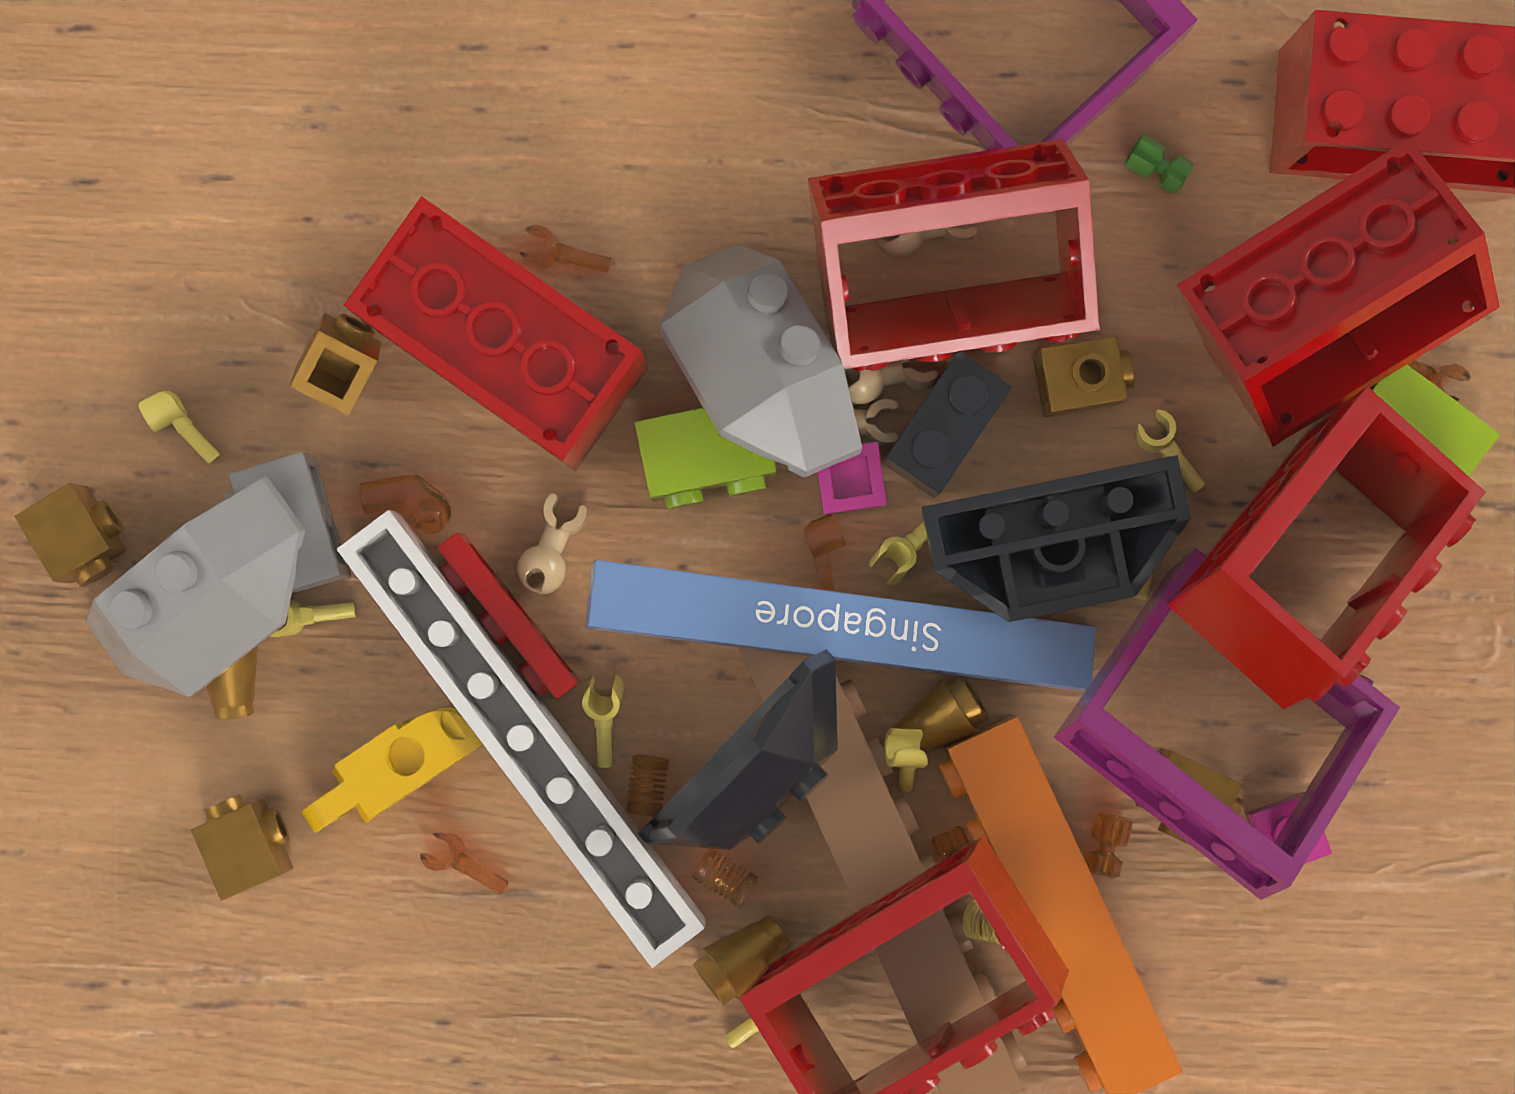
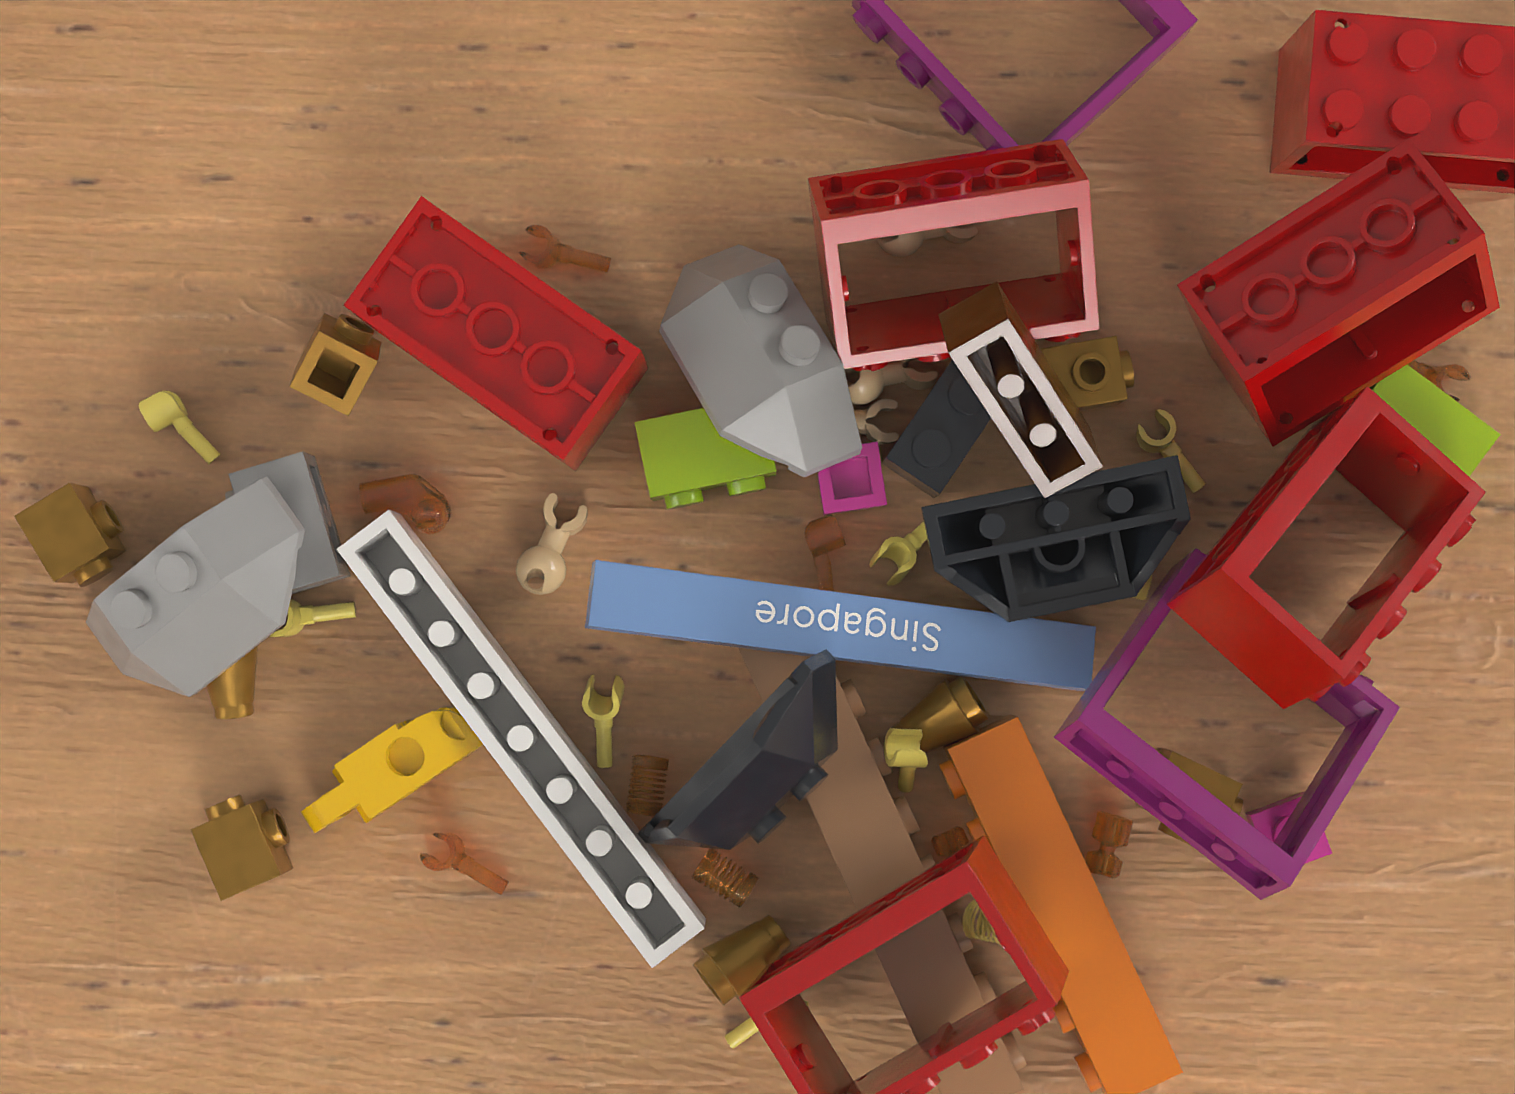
red plate [437,532,582,700] -> none
bright green piece [1124,133,1193,194] -> none
none -> reddish brown brick [938,281,1103,498]

